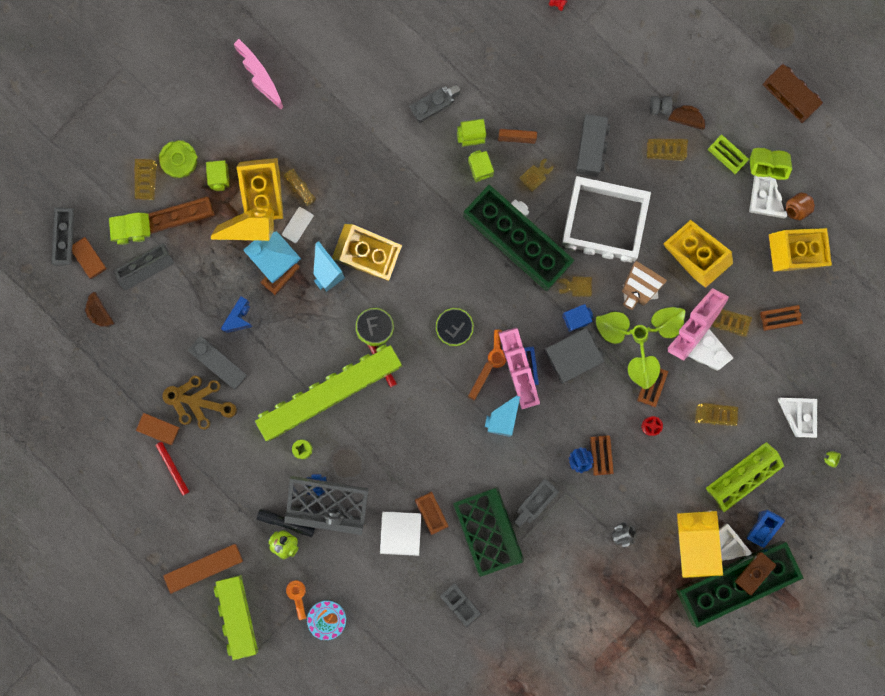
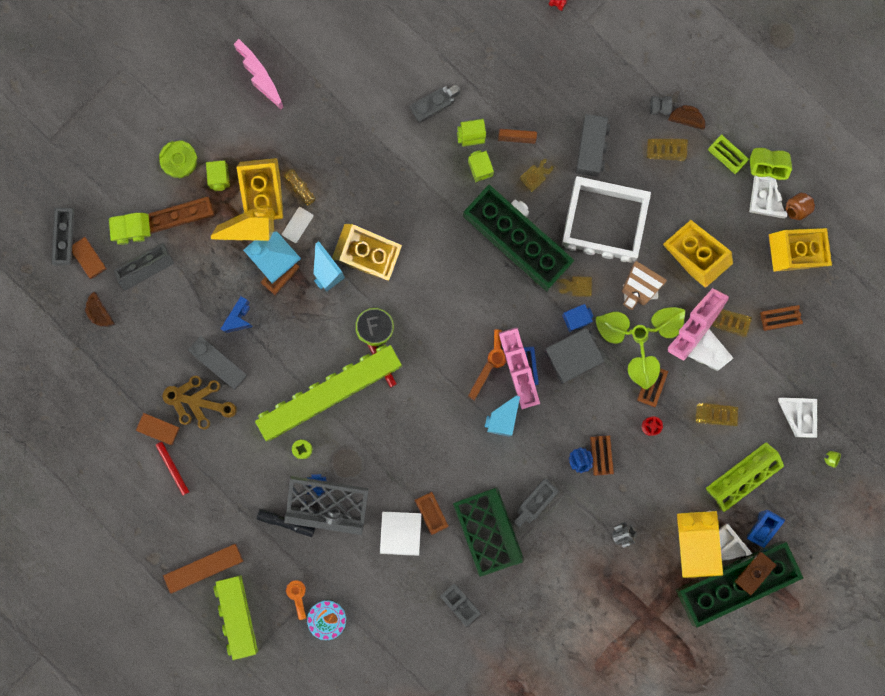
clear yellow slope [134,159,156,200] -> none
lime head [269,530,299,559] -> none
black tile [436,308,474,346] -> none
reddish brown brick [762,64,823,123] -> none

